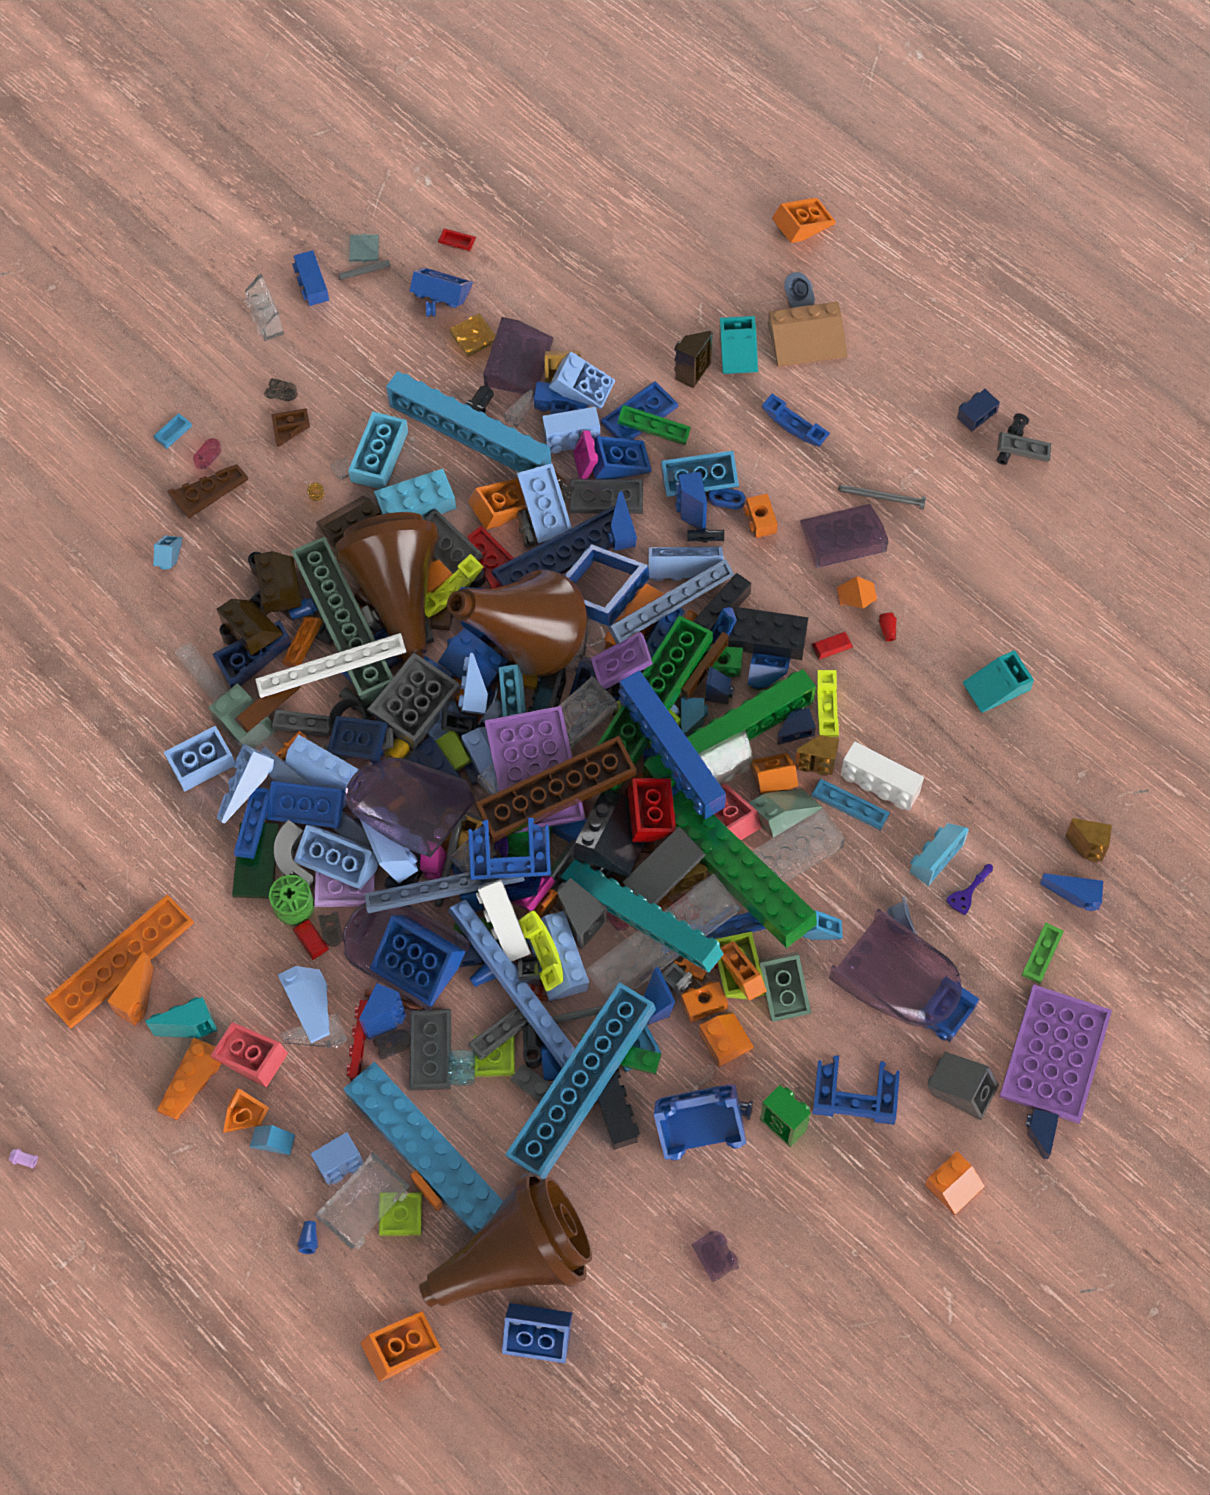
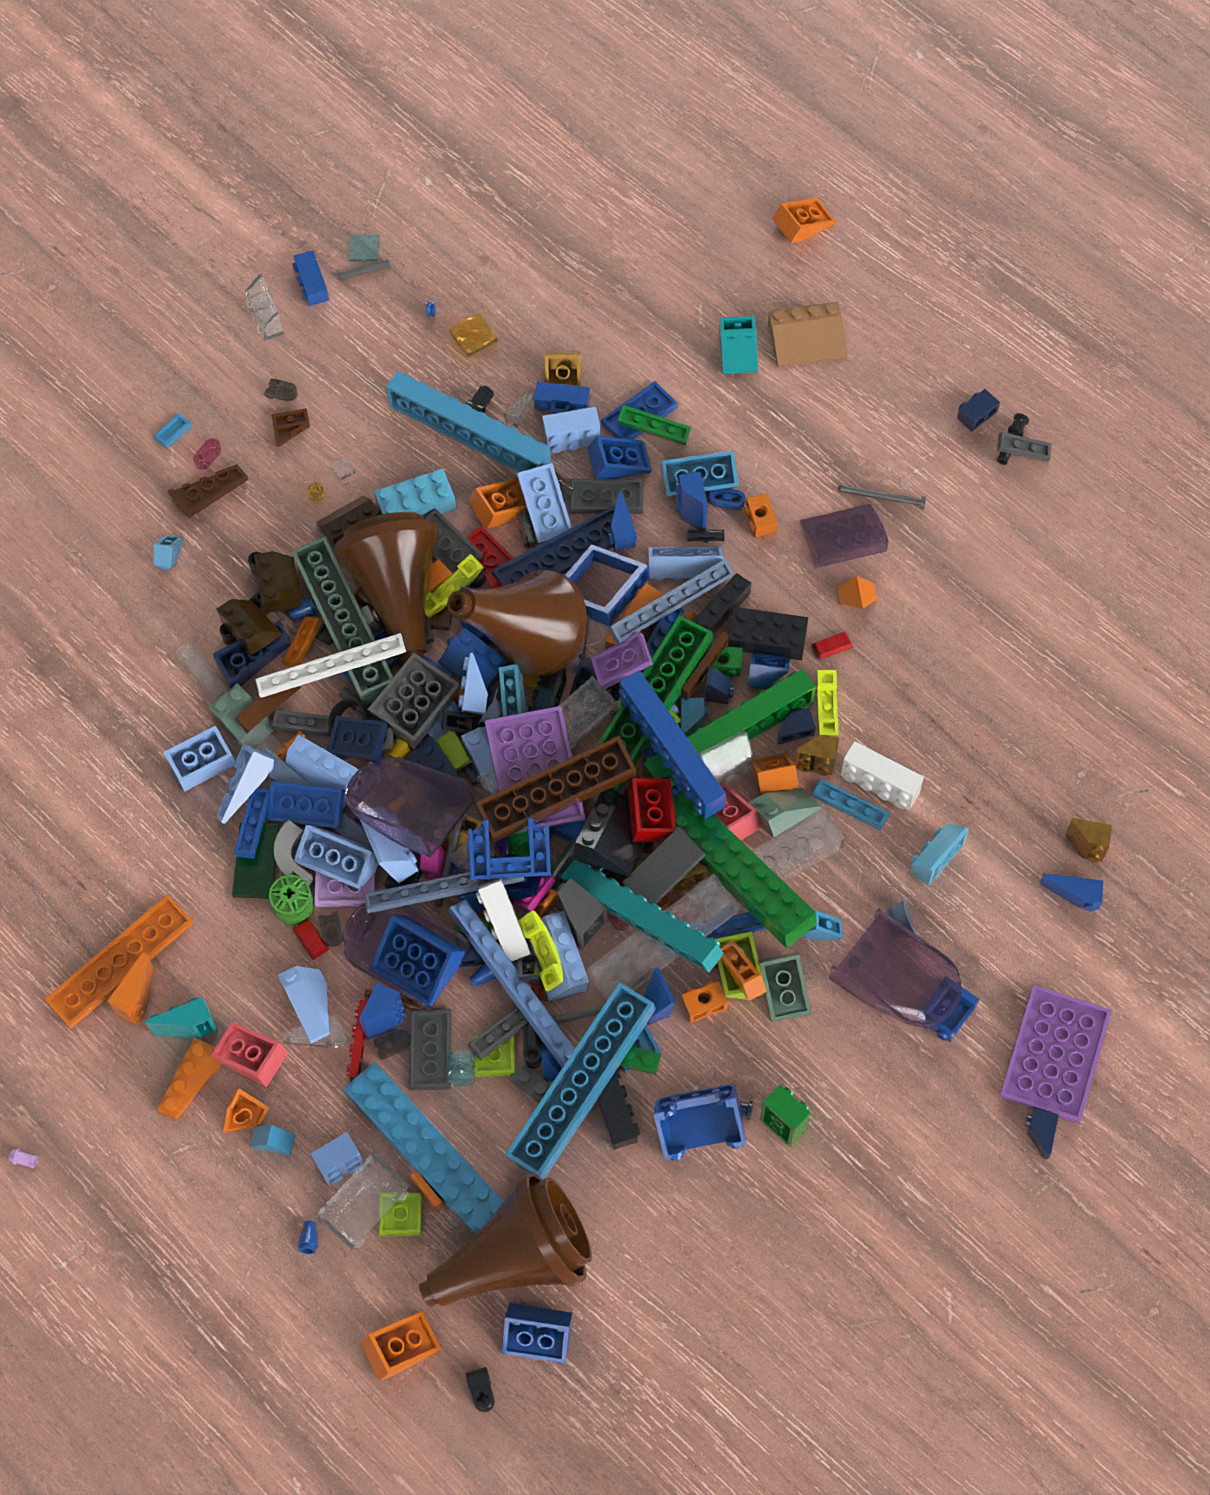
medium azure brick [348,411,408,489] -> none
blue slope [409,267,473,308] -> none
red tile [438,228,476,251] -> none
clear purple slope [483,317,554,396] -> none
light blue slope [549,352,615,409] -> none
dark pink plate [573,431,598,479] -> none
light grey bracket [662,963,692,994] -> none
dark brown slope [674,331,713,389] -> none
orange plate [674,954,707,982] -> none
clear purple bracket [691,1231,739,1282] -> none
orange slope [699,1013,754,1067] -> none
blue slope [712,607,737,643] -> none
blue slope [761,393,830,447] -> none
sand blue piece [784,272,815,308] -> none
blue wedge [812,1055,900,1125] -> none
red cone [878,612,897,642] -> none
orange slope [925,1151,984,1215] -> none
dark grey slope [927,1052,999,1120] -> none
dark purple piece [946,864,993,915] -> none
teal slope [962,650,1034,713] -> none
bright green plate [1021,922,1064,984] -> none
none -> black piece [465,1367,494,1412]

